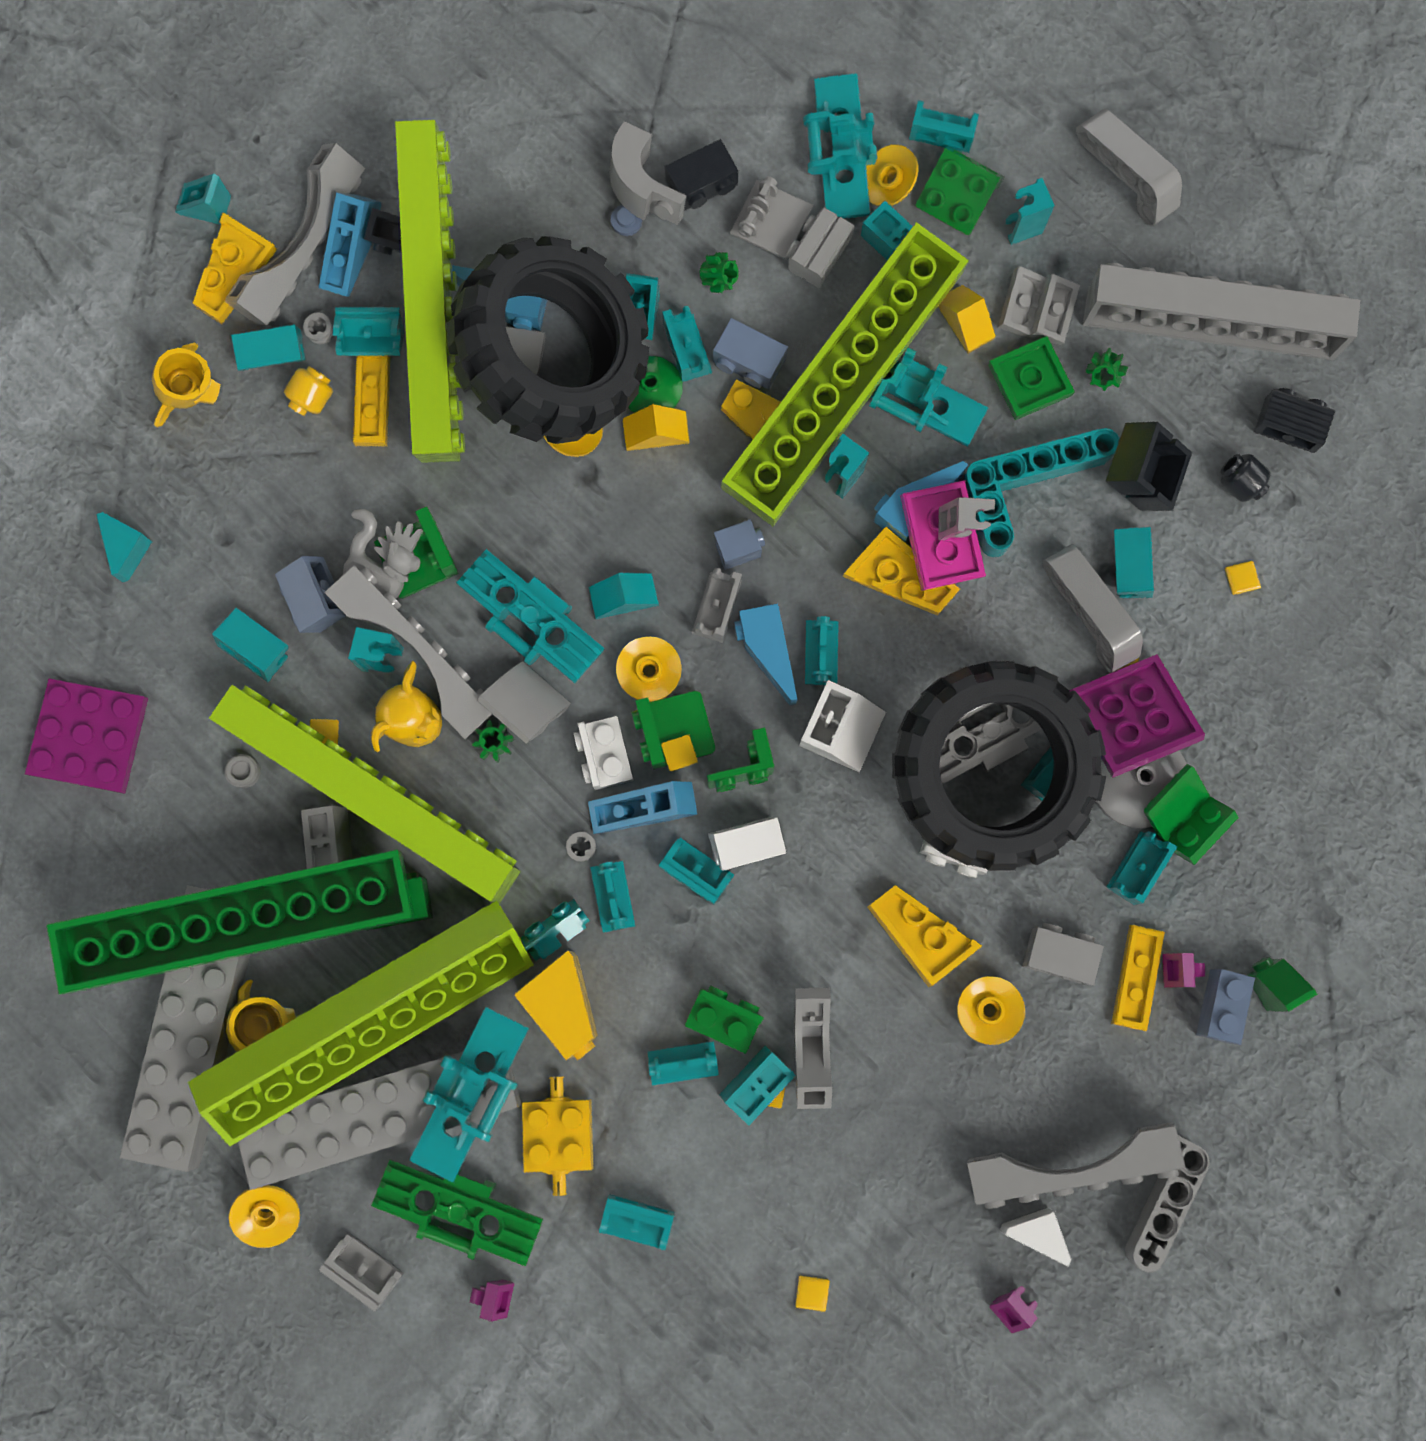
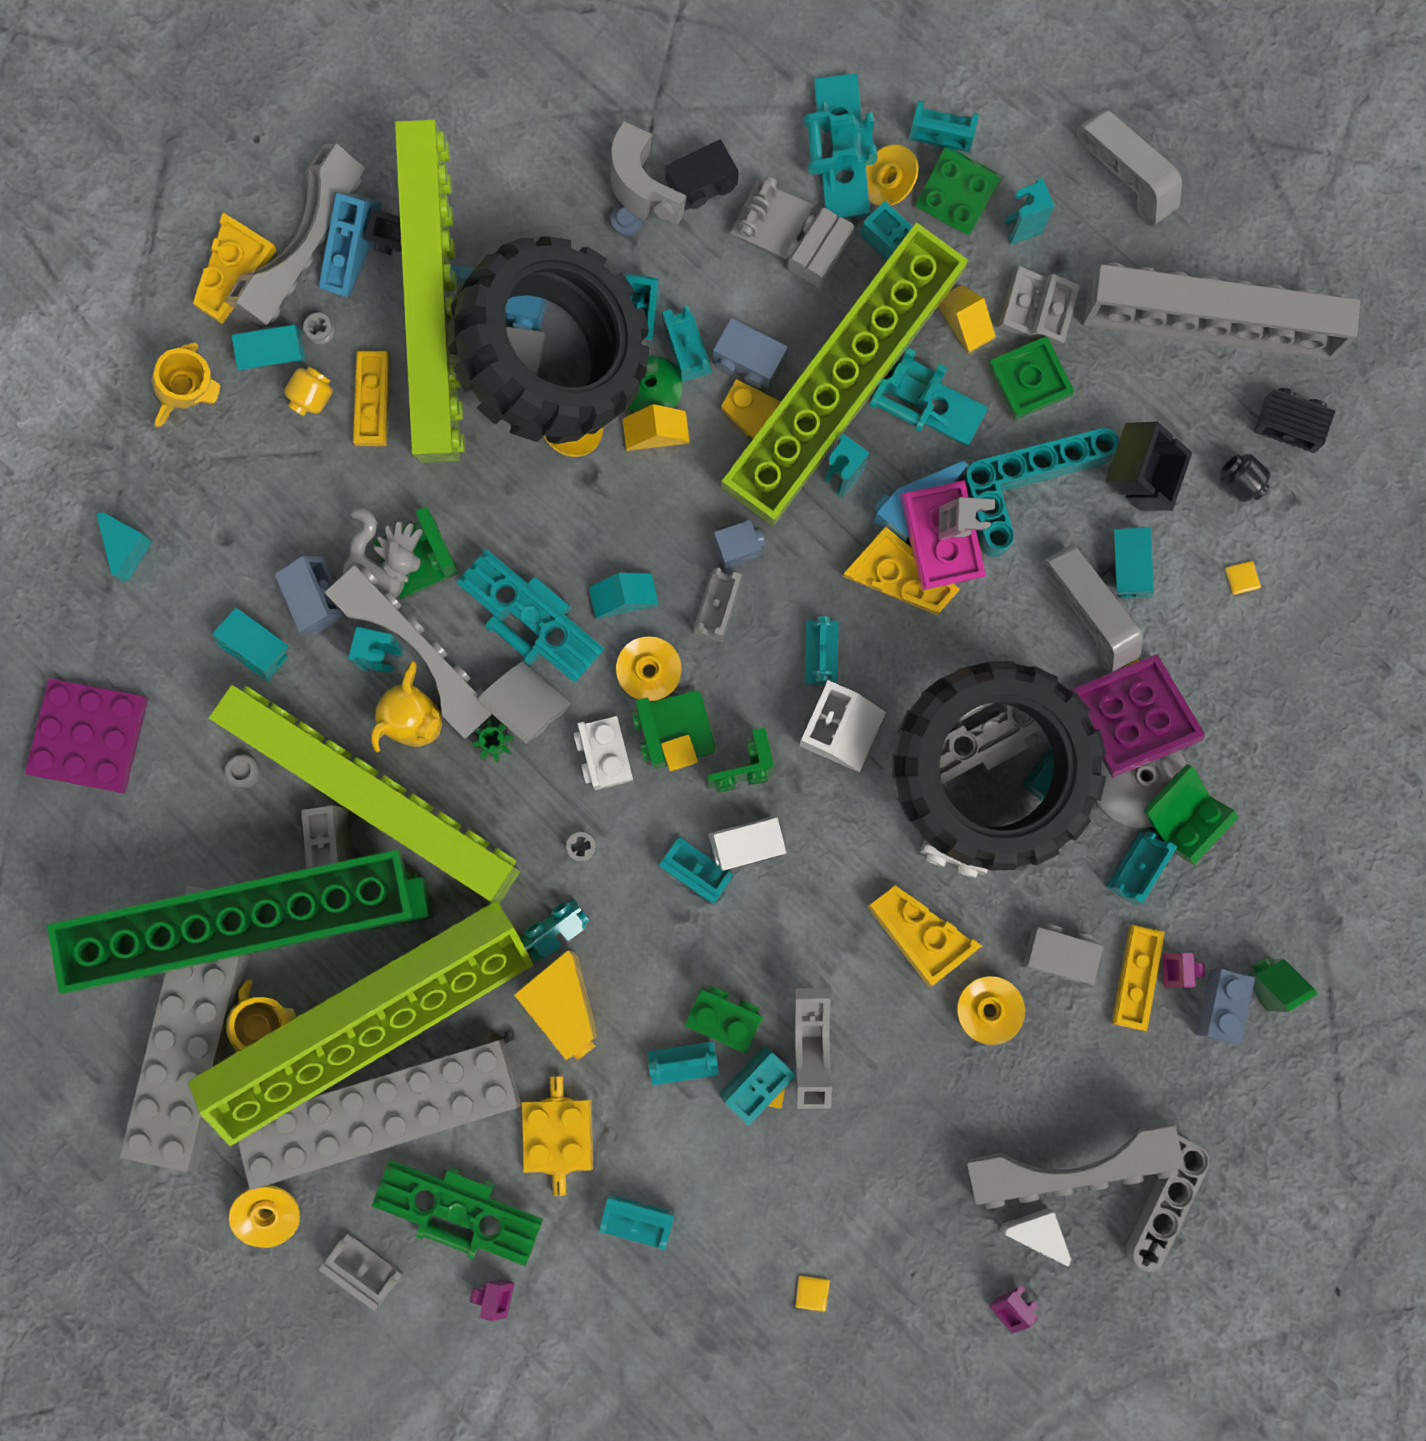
teal slope [175,173,231,225] -> none
yellow piece [310,719,339,745] -> none
teal hinge [333,307,404,356] -> none
teal piece [409,1007,529,1182] -> none
dark azure slope [588,781,697,834] -> none
teal hinge [590,861,635,933] -> none
green gear [700,252,739,293] -> none
dark azure slope [734,604,797,706] -> none
green gear [1085,348,1128,391] -> none

